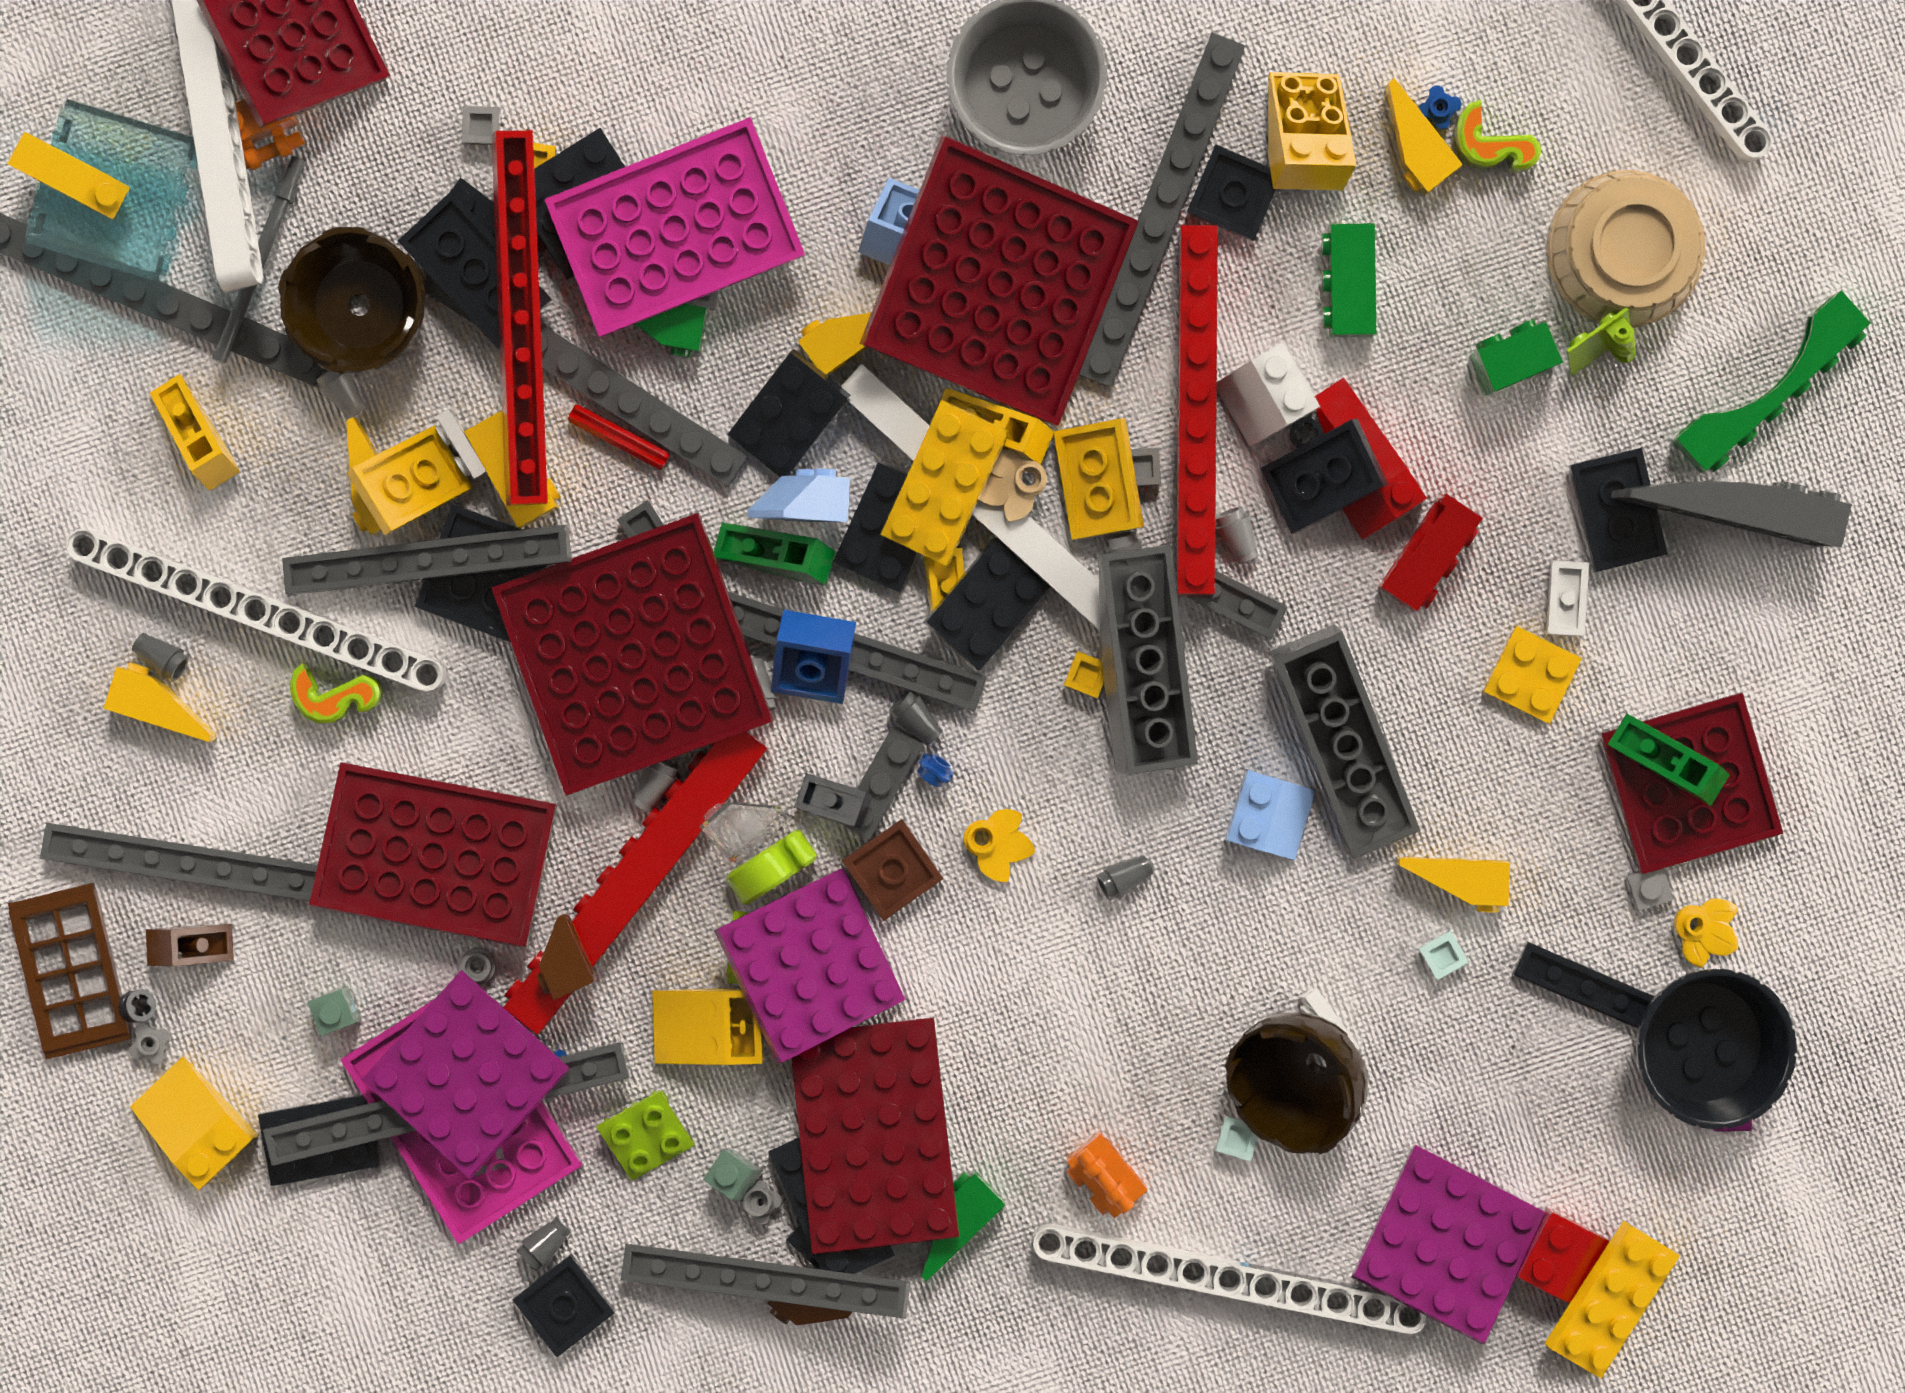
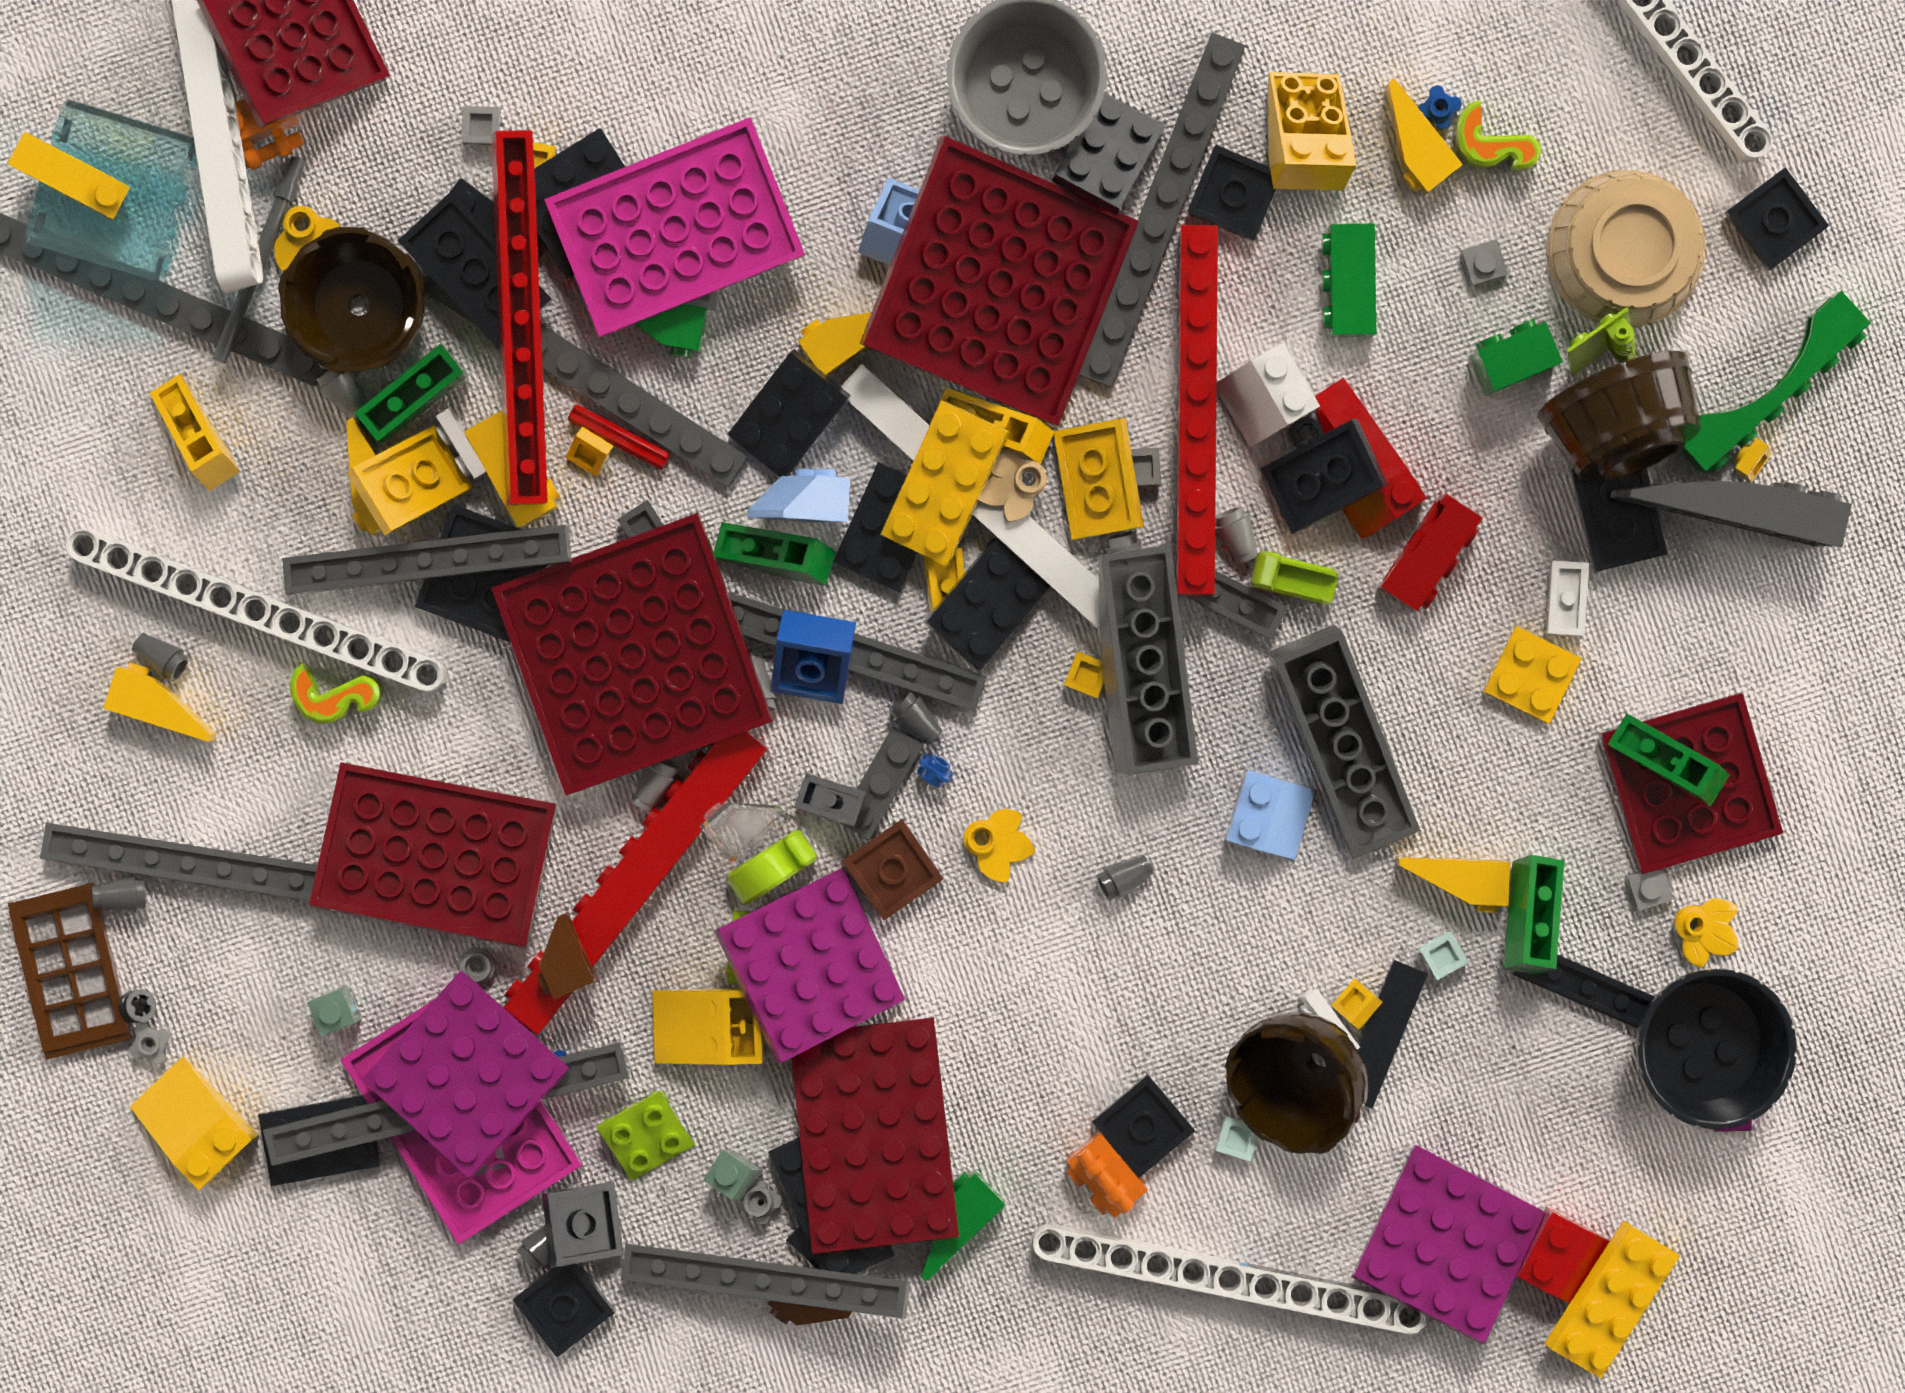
reddish brown slope [146,924,234,967] -> none
none -> dark grey cone [91,876,146,913]
none -> yellow plate [274,206,340,271]
none -> green brick [355,344,469,444]
none -> plate [542,1182,624,1267]
none -> yellow plate [565,427,613,477]
none -> plate [1052,94,1165,216]
none -> black plate [1092,1073,1195,1178]
none -> lime animal [1250,551,1339,606]
none -> yellow plate [1331,978,1383,1030]
none -> black tile [1357,959,1428,1109]
none -> light grey plate [1461,240,1508,287]
none -> green brick [1504,855,1565,975]
none -> dark brown piece [1537,350,1701,480]
none -> black plate [1724,167,1829,271]
none -> yellow plate [1735,438,1772,483]

